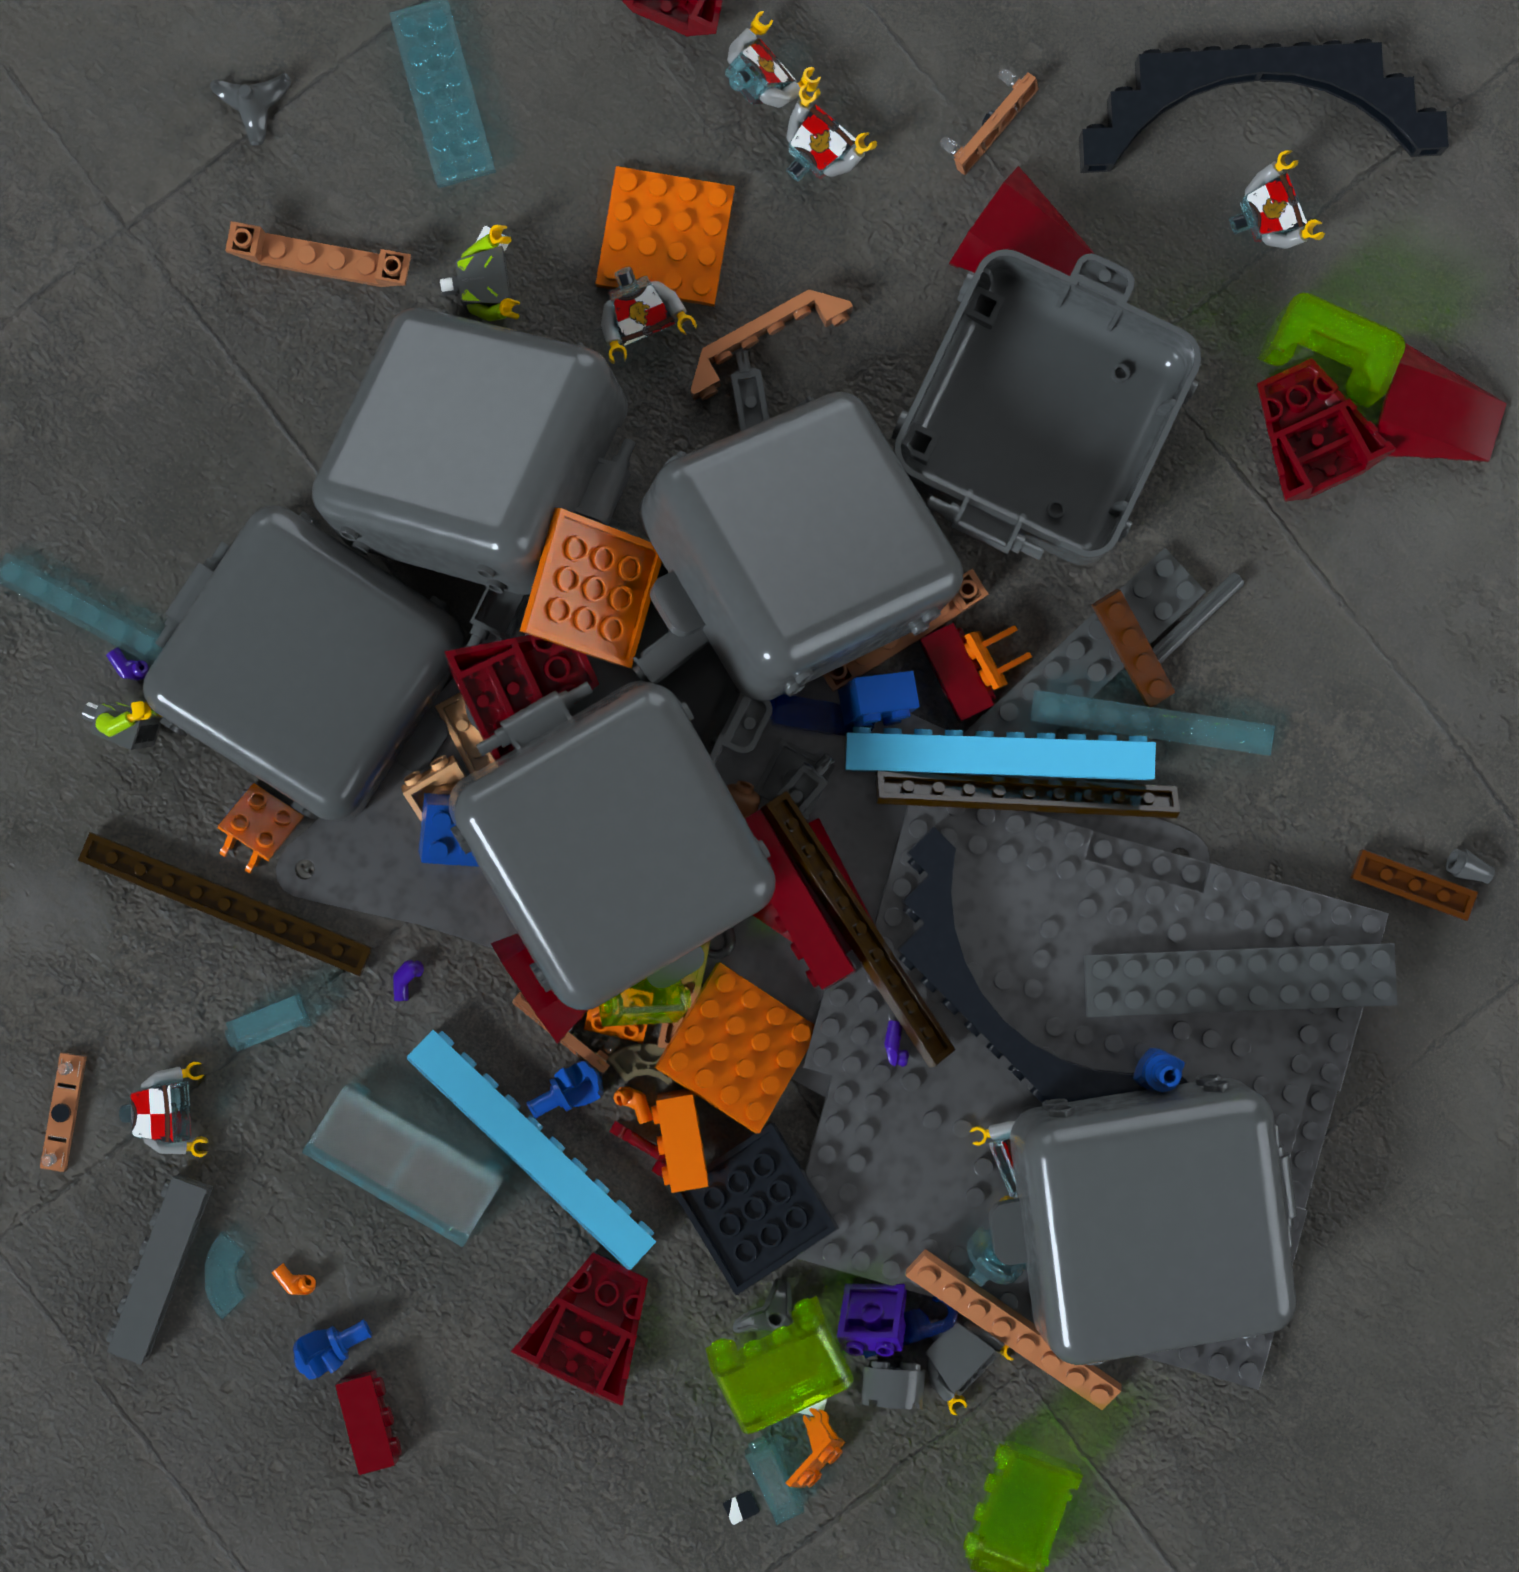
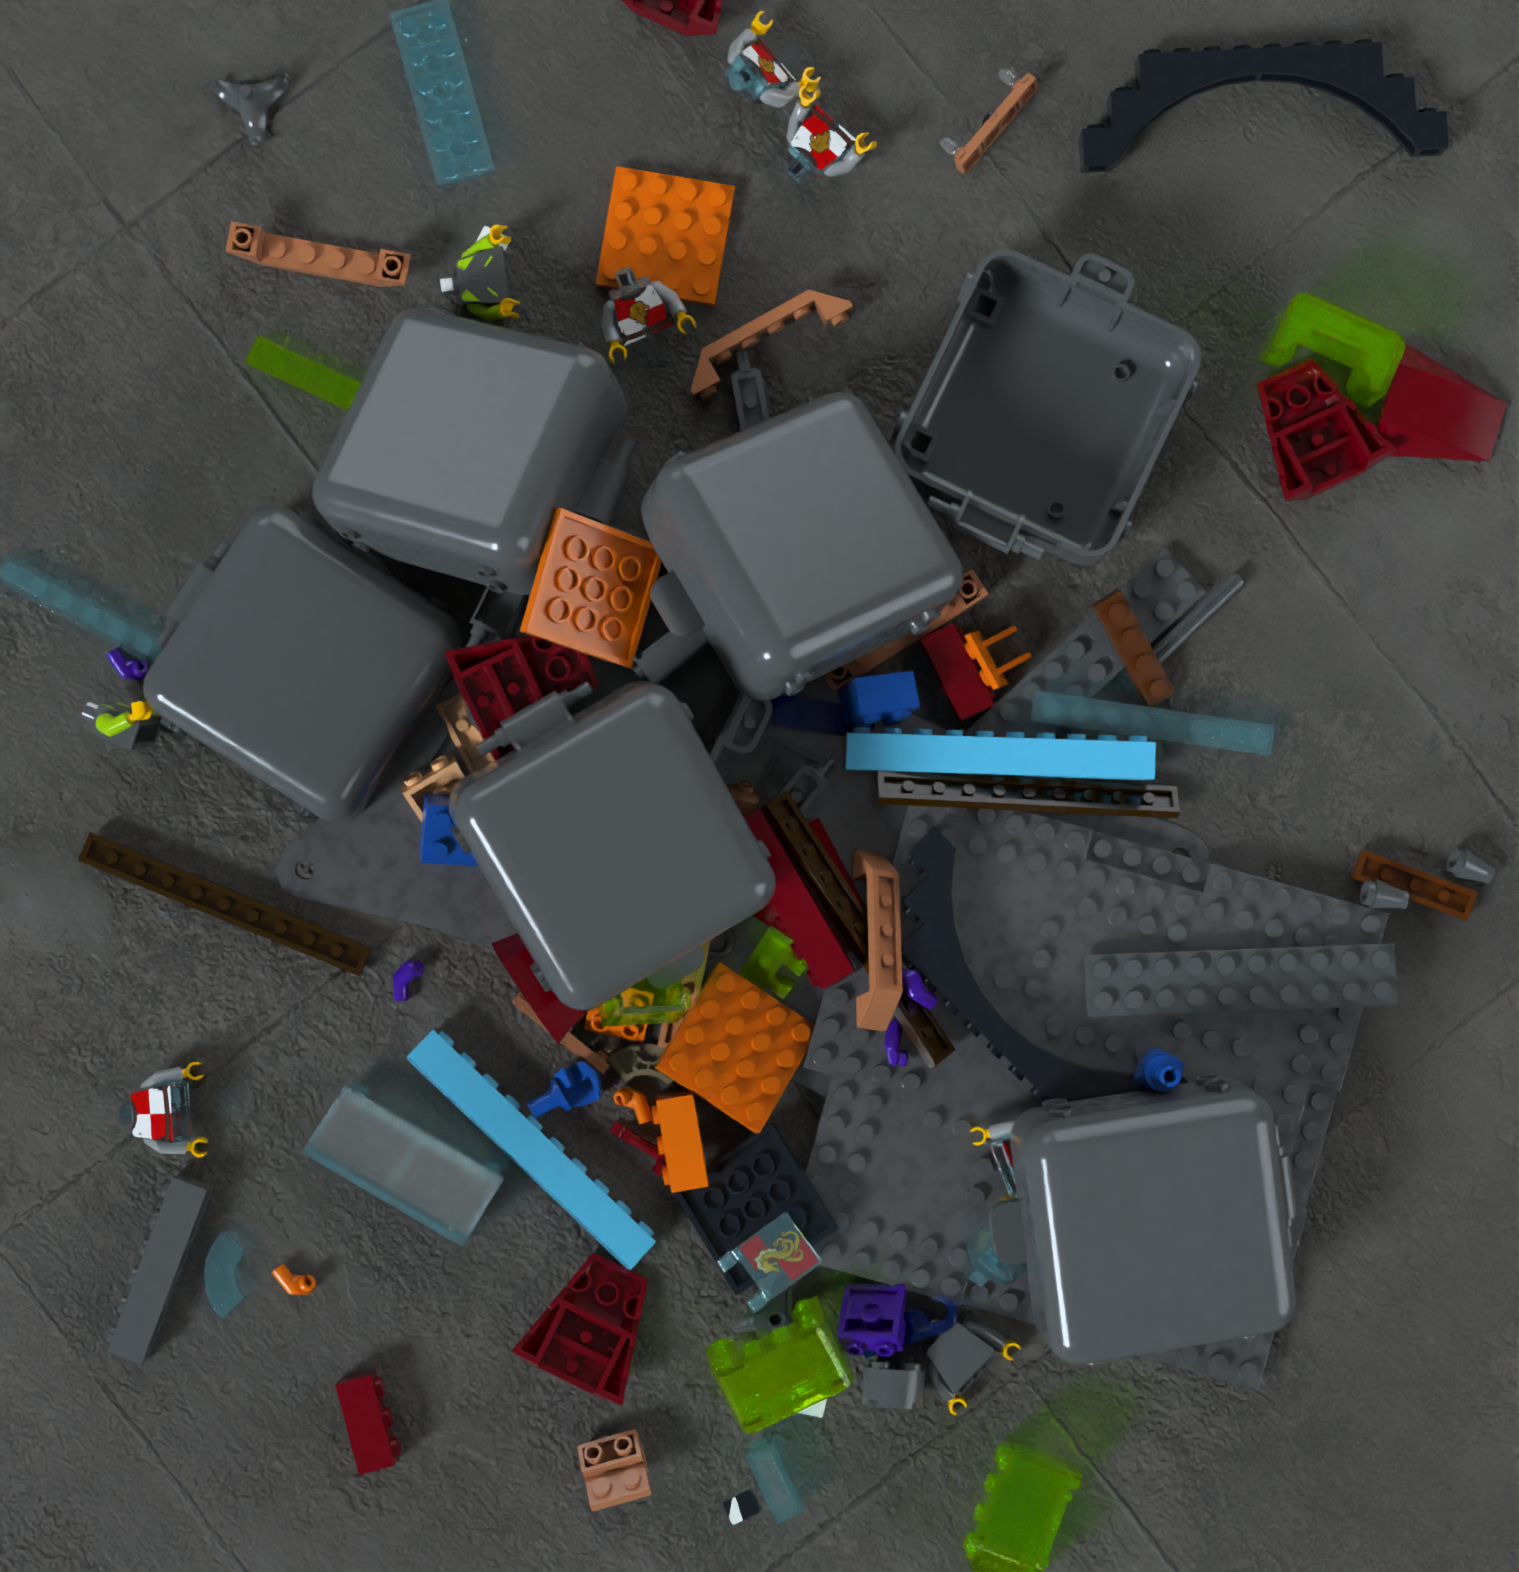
nougat piece [40,1053,87,1172] -> none
orange plate [218,783,304,874] -> none
clear light blue window [225,994,312,1052] -> none
blue piece [293,1319,372,1380] -> none
orange plate [785,1408,846,1488] -> none
nougat plate [906,1249,1121,1410] -> none
dark red wedge [949,166,1095,276] -> none
torso [1229,150,1325,249] -> none
none -> clear neon green tile [245,335,361,411]
none -> nougat brick [577,1429,652,1512]
none -> clear light blue flag [717,1211,822,1313]
none -> clear neon green plate [739,926,808,1000]
none -> nougat slope [853,849,903,1031]
none -> dark purple arm [902,969,938,1009]
none -> dark grey cone [1360,878,1409,909]

